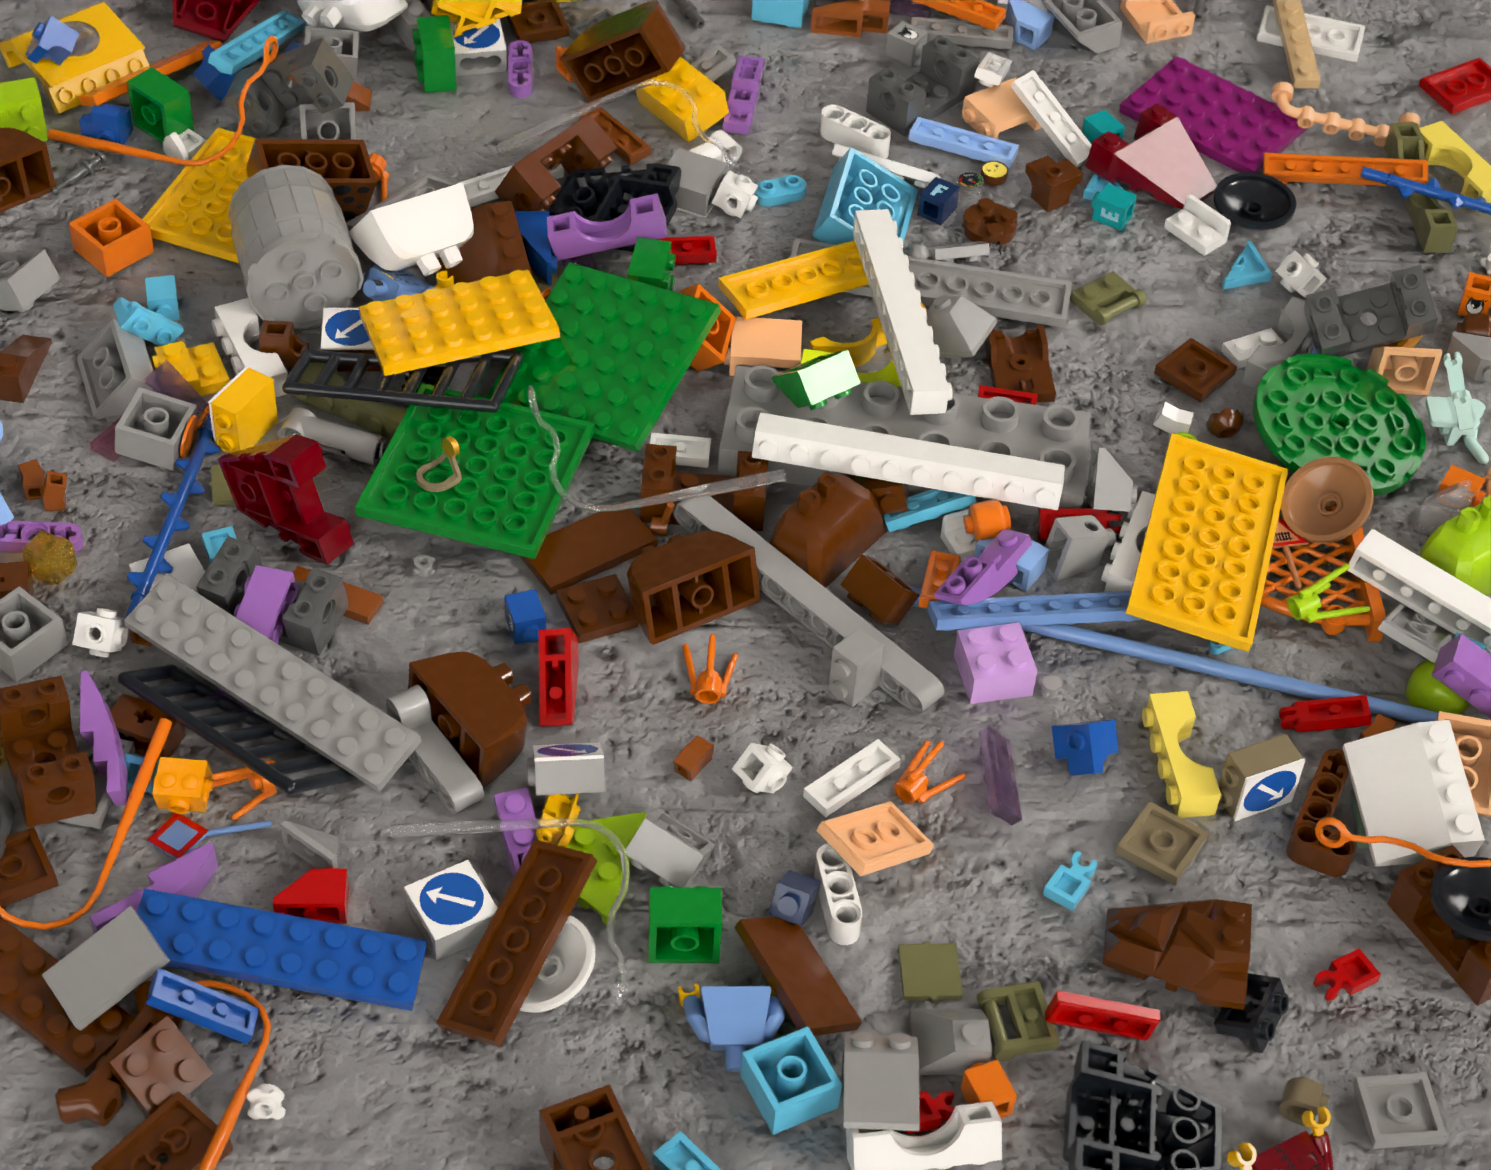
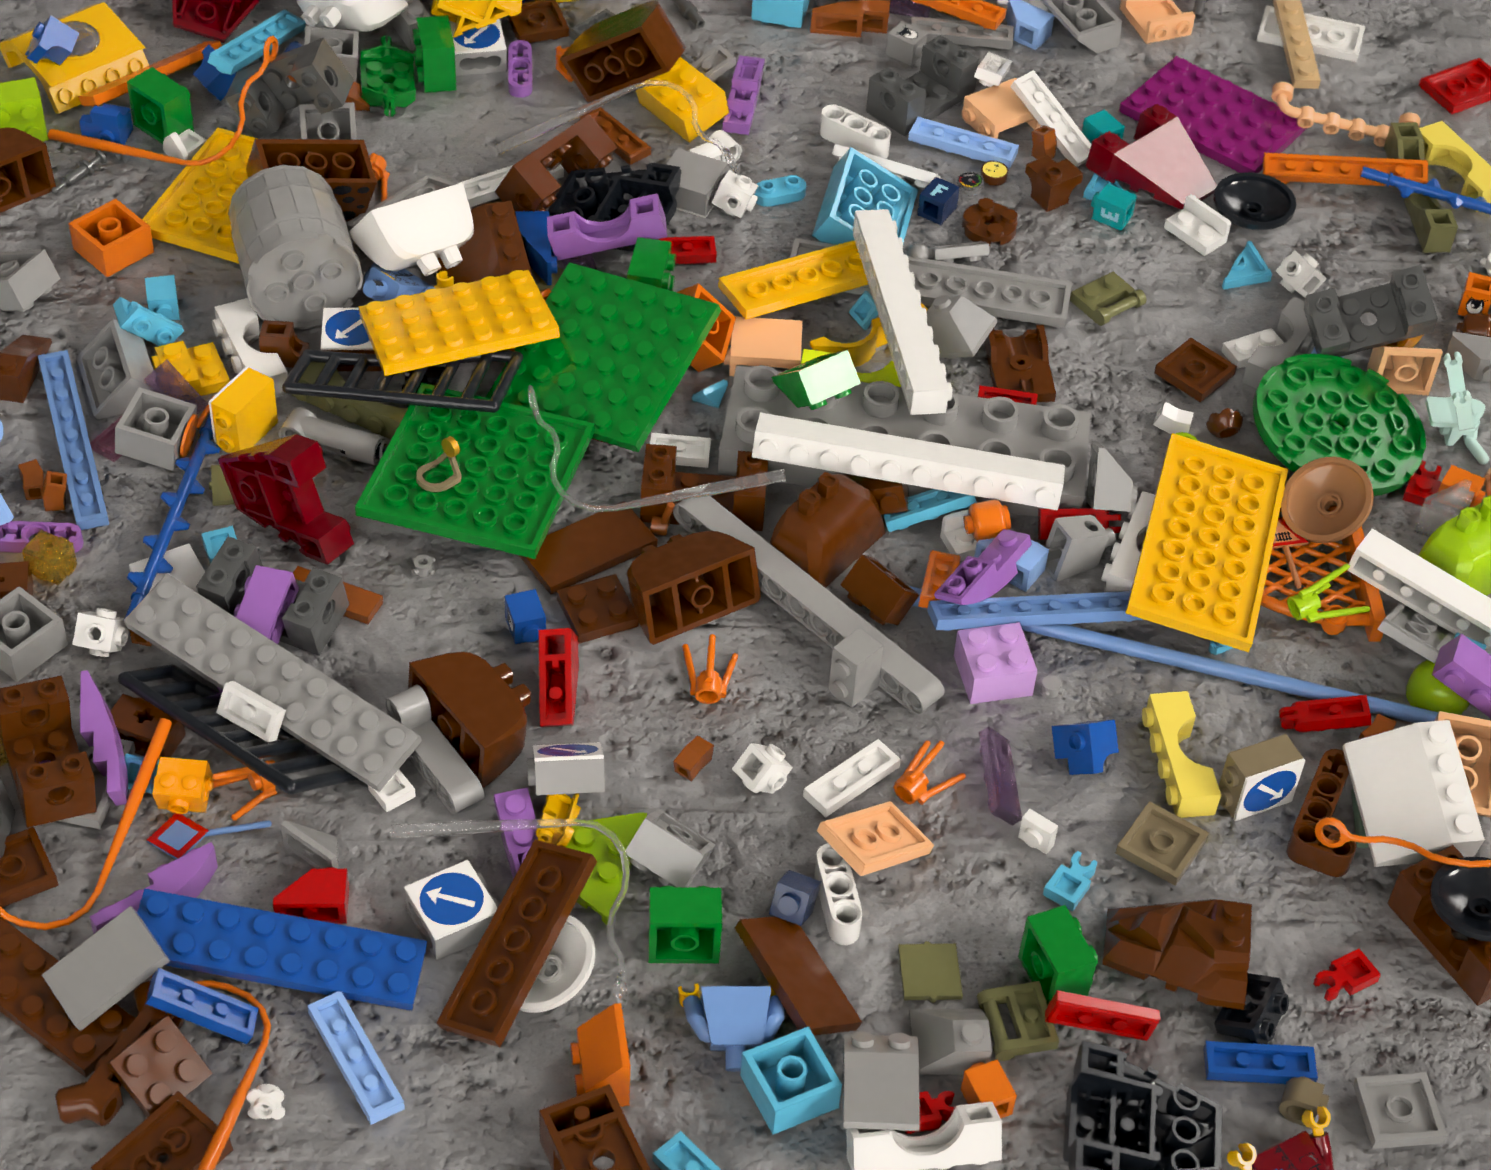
none -> medium blue plate [38,350,109,530]
none -> white plate [216,681,286,743]
none -> light blue plate [307,991,405,1125]
none -> green plate [360,36,416,117]
none -> white plate [368,769,416,812]
none -> orange slope [570,1003,630,1107]
none -> medium azure slope [691,379,728,408]
none -> medium azure slope [849,290,878,330]
none -> white plate [1018,809,1058,855]
none -> green brick [1018,905,1098,1005]
none -> dark orange piece [1031,125,1057,159]
none -> blue plate [1203,1041,1318,1084]
none -> red plate [1402,461,1442,509]

